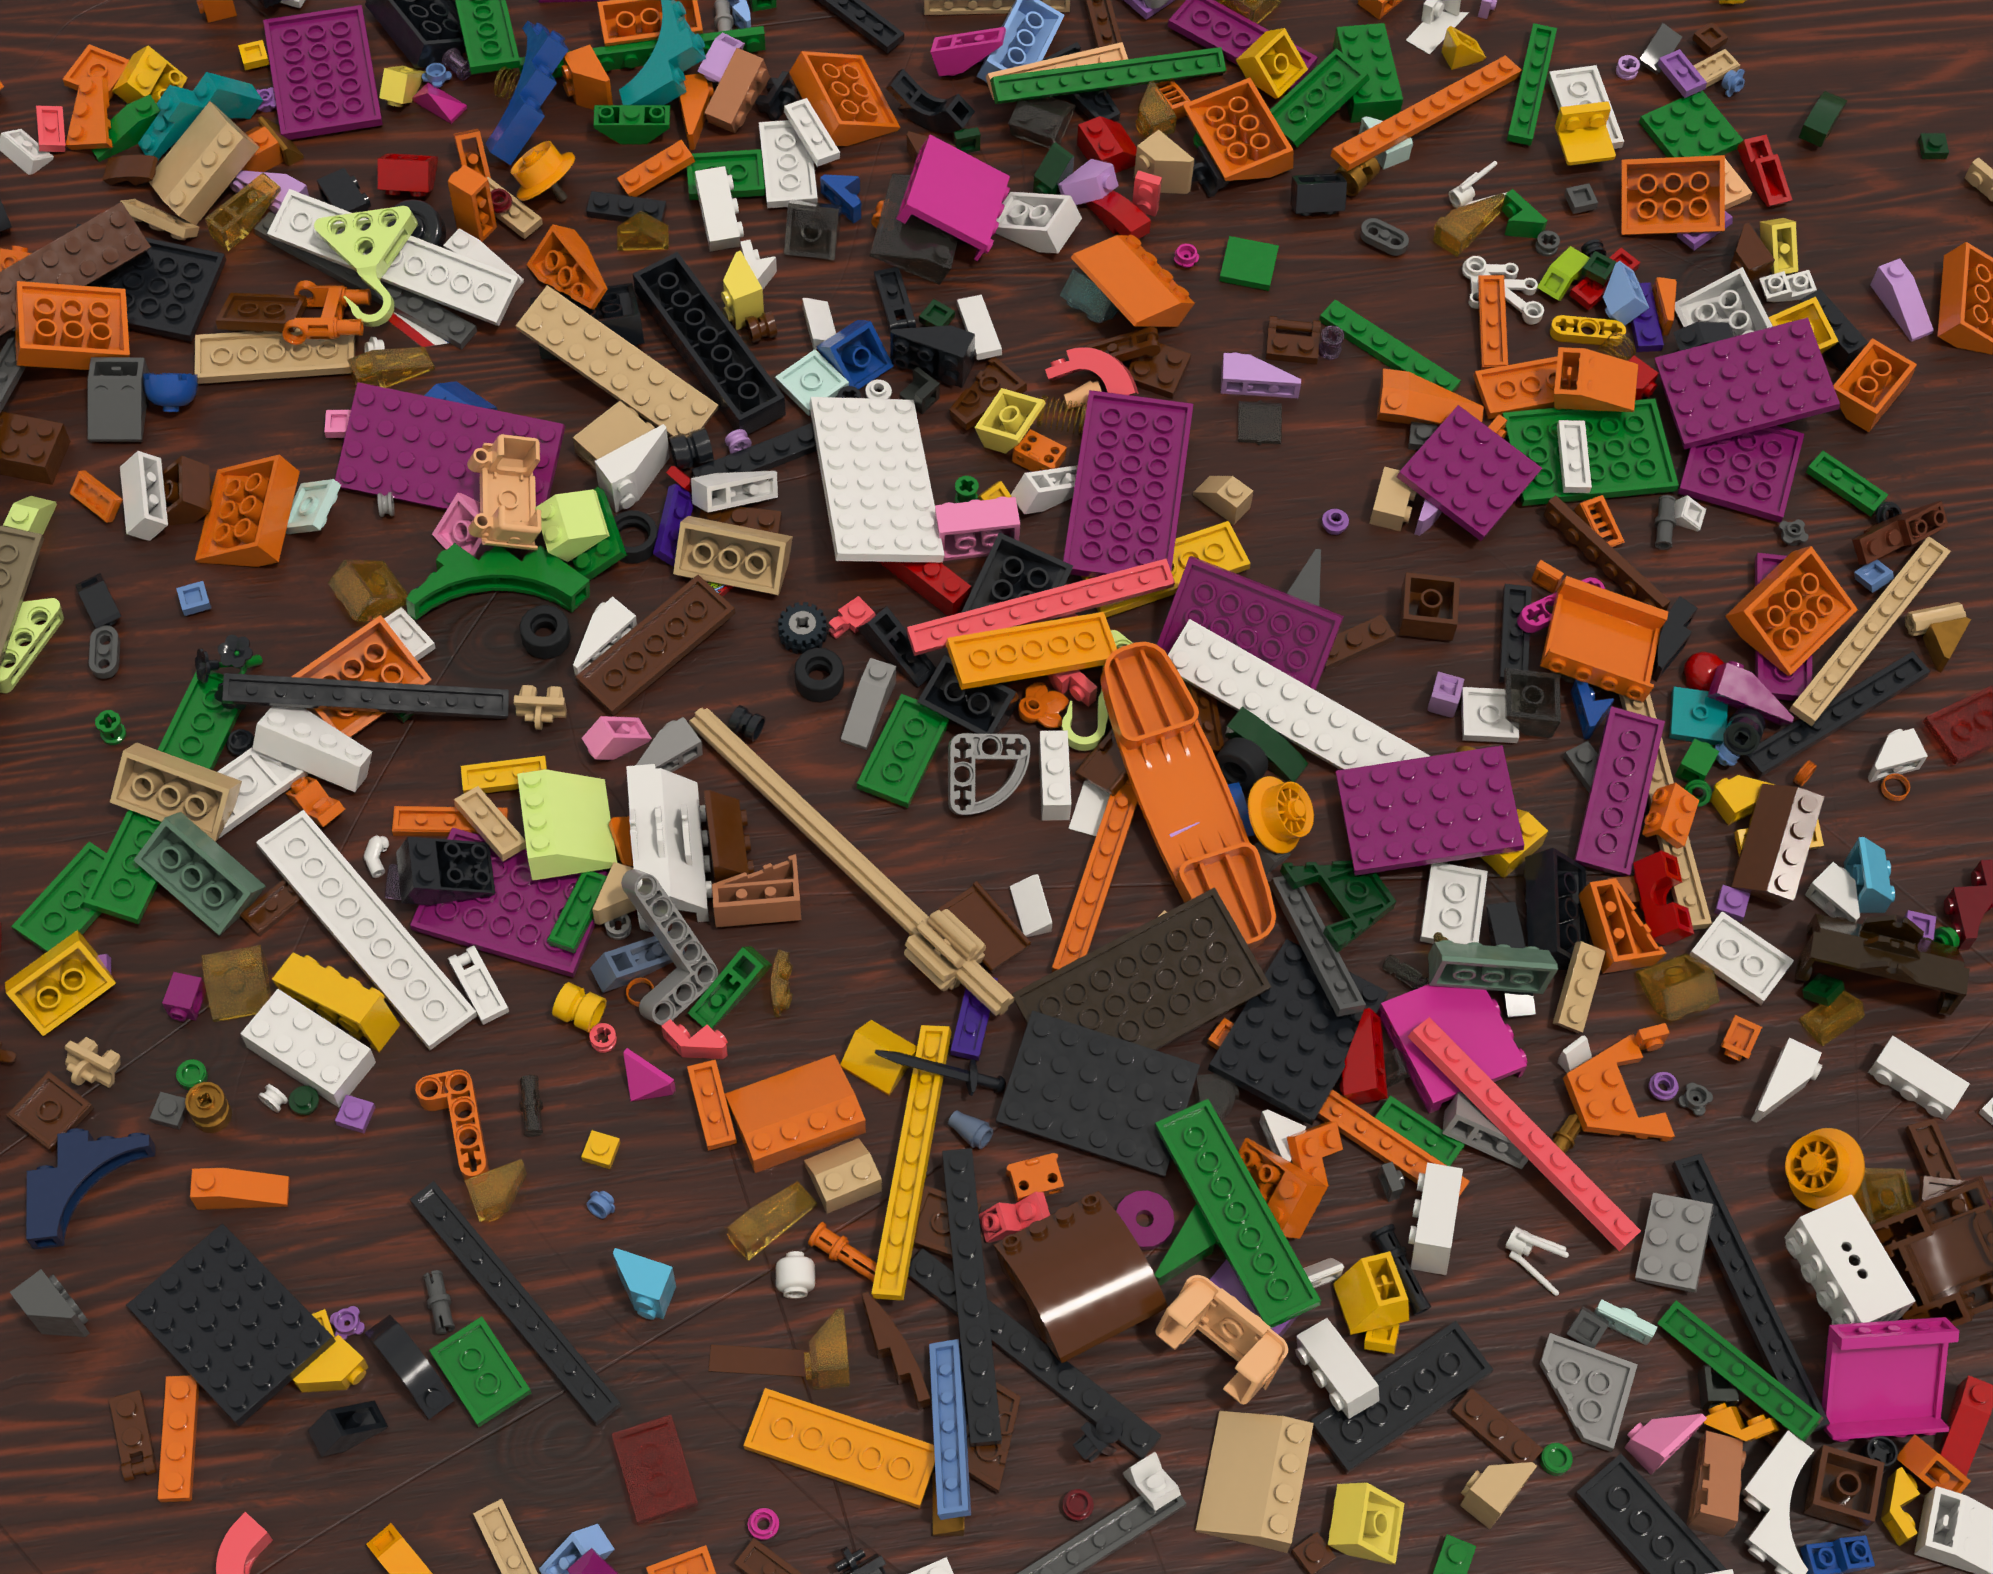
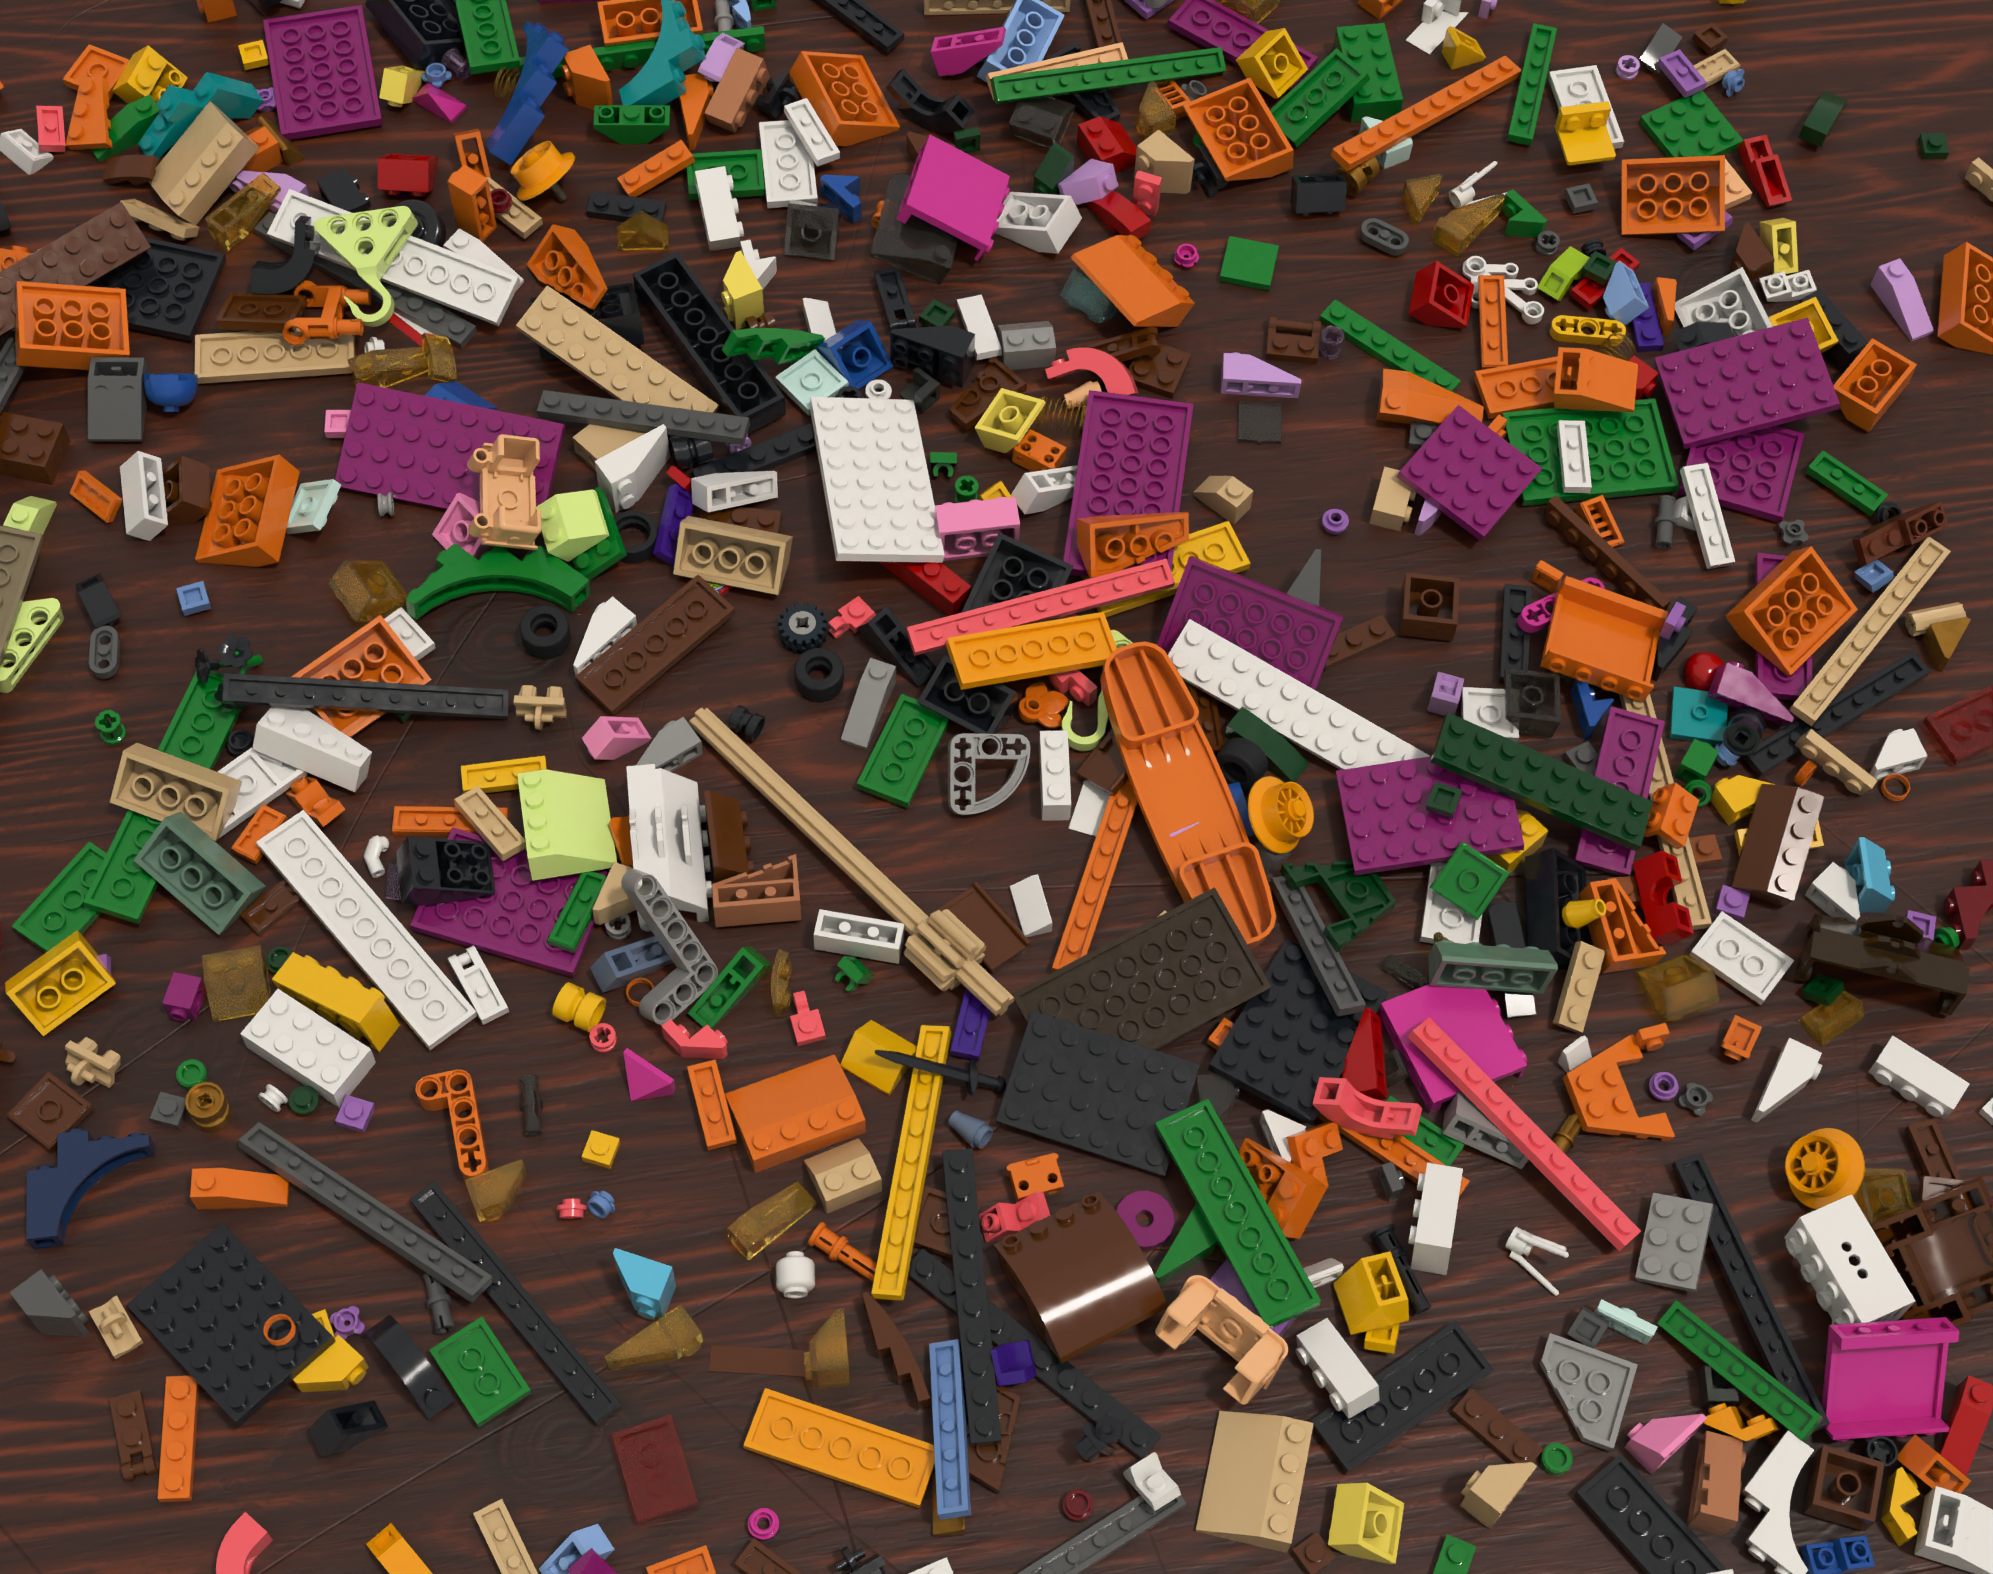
none -> tan hips [89,1295,143,1359]
none -> orange plate [231,804,288,865]
none -> dark grey plate [238,1122,492,1303]
none -> black arch [251,216,320,294]
none -> orange axle [263,1314,296,1346]
none -> dark green plate [266,946,293,974]
none -> clear yellow slope [422,333,457,382]
none -> dark grey plate [537,390,750,445]
none -> coral plate [556,1199,587,1219]
none -> clear yellow slope [604,1304,703,1371]
none -> green slope [722,328,825,364]
none -> coral plate [790,991,826,1046]
none -> white brick [814,909,904,964]
none -> green tile [835,956,875,992]
none -> green tile [930,452,957,477]
none -> dark purple panel [991,1340,1037,1386]
none -> light grey slope [997,321,1056,370]
none -> orange wedge [1076,512,1189,578]
none -> dark grey plate [1181,80,1207,101]
none -> coral arch [1312,1077,1422,1139]
none -> clear yellow slope [1402,174,1443,226]
none -> red slope [1408,261,1474,328]
none -> dark green plate [1426,781,1462,819]
none -> green tile [1429,841,1510,920]
none -> dark green plate [1430,713,1653,851]
none -> yellow cone [1562,899,1606,929]
none -> medium lavender plate [1659,602,1686,640]
none -> white plate [1680,463,1735,569]
none -> dark orange plate [1689,834,1722,867]
none -> tan plate [1795,729,1878,796]

